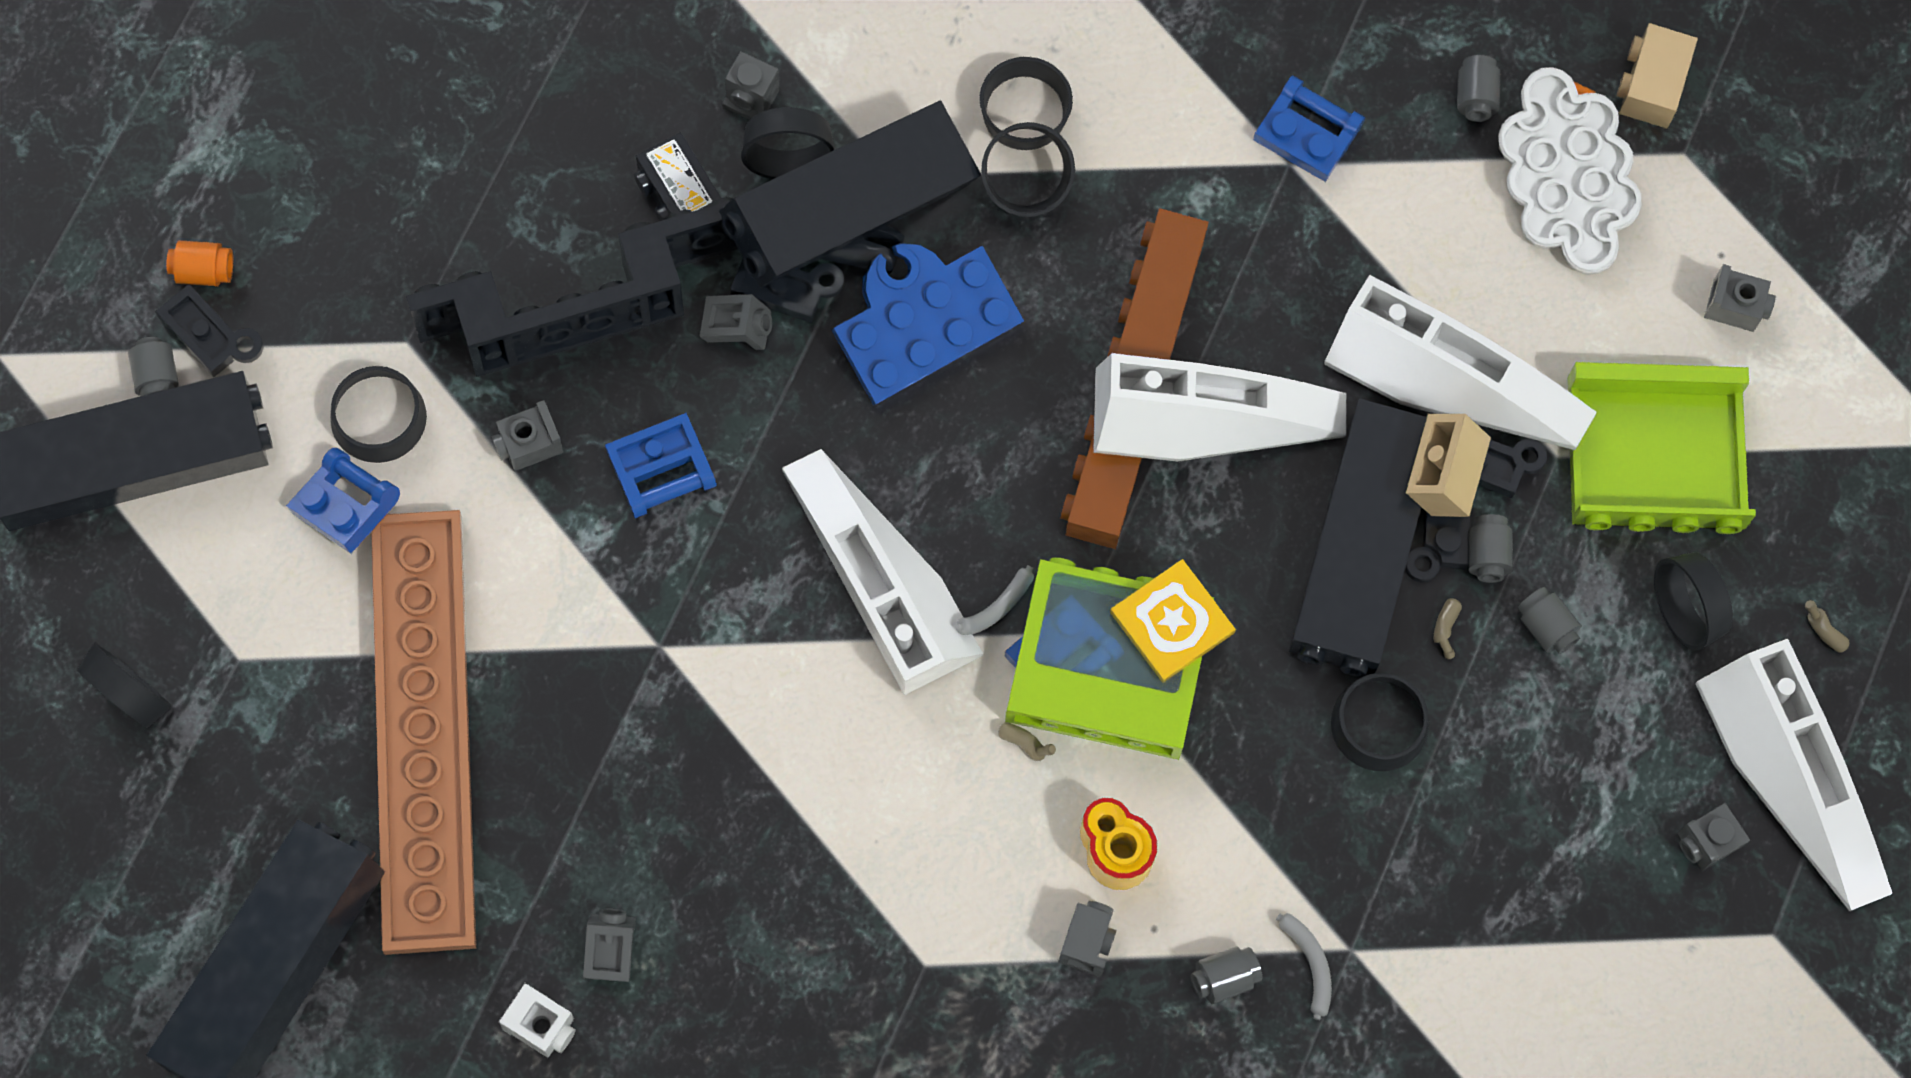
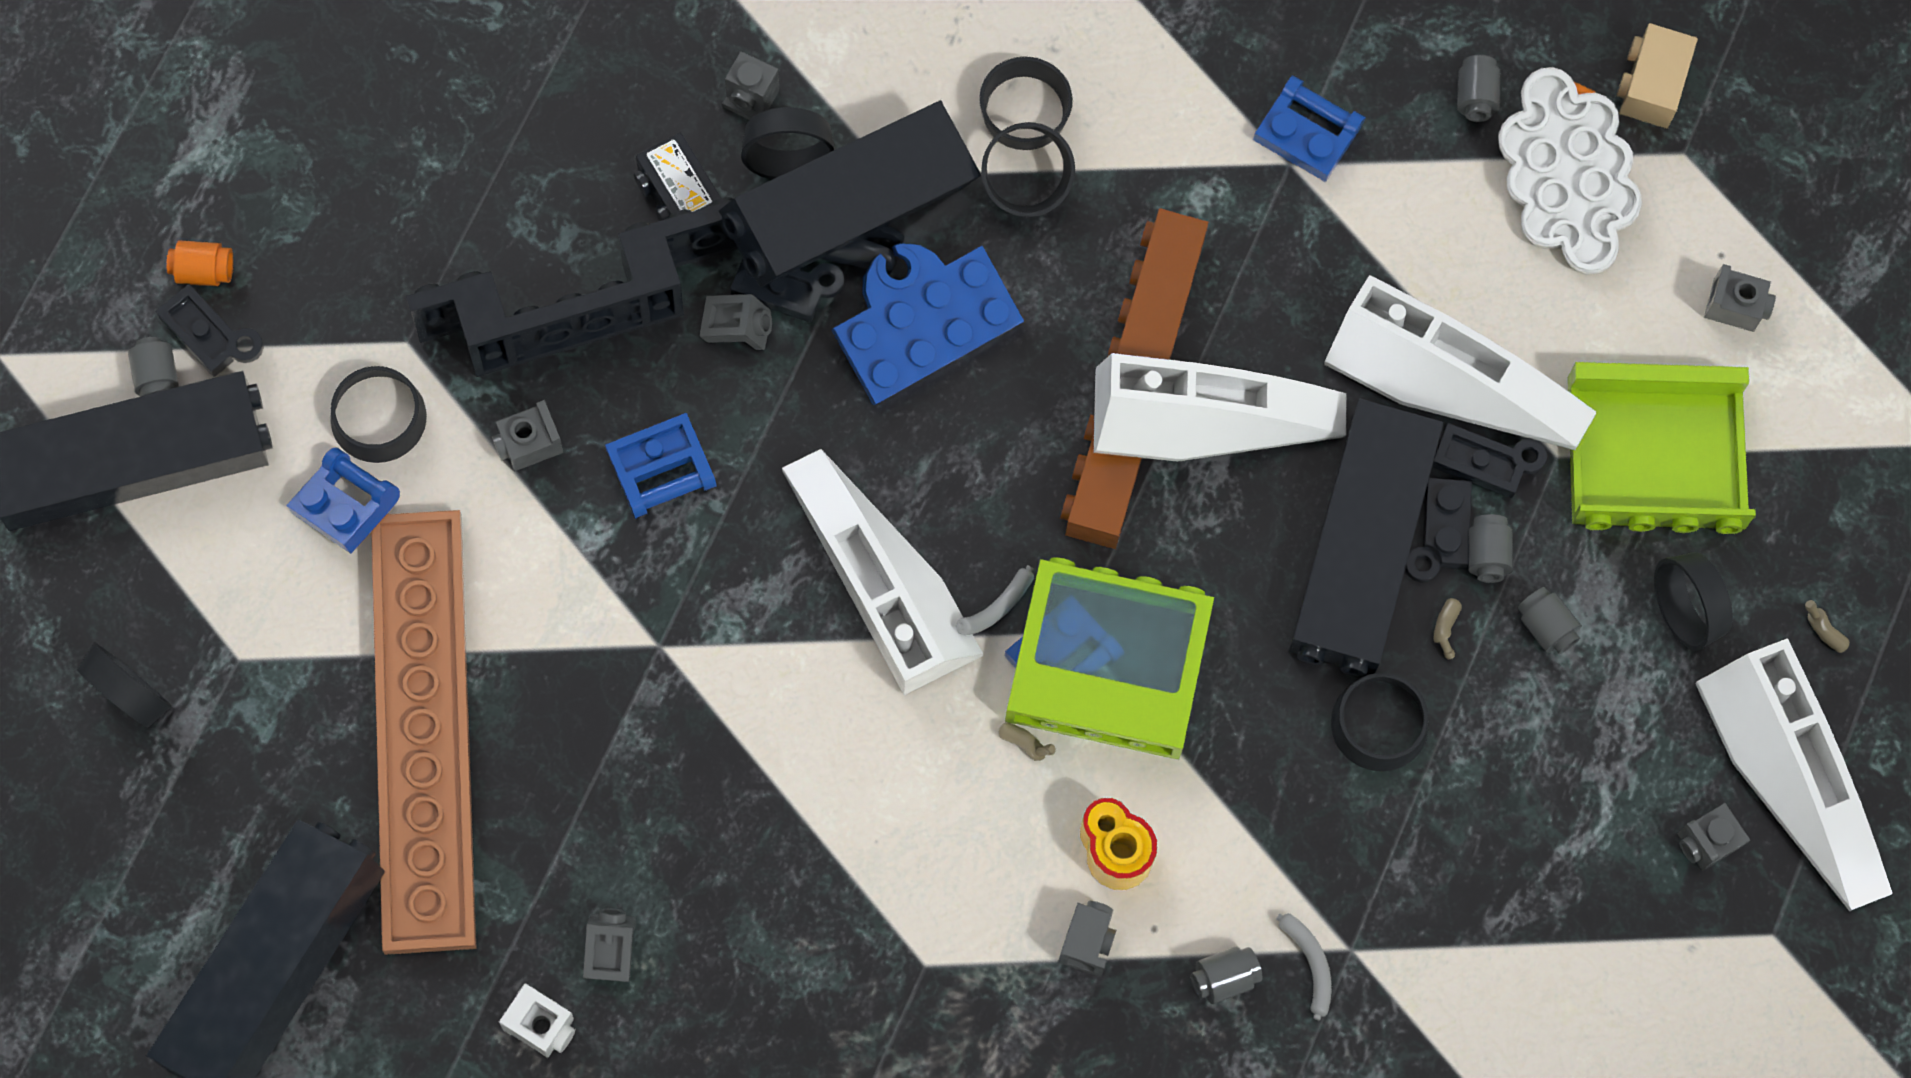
yellow tile [1110,559,1236,683] -> none
tan brick [1406,414,1491,517] -> none

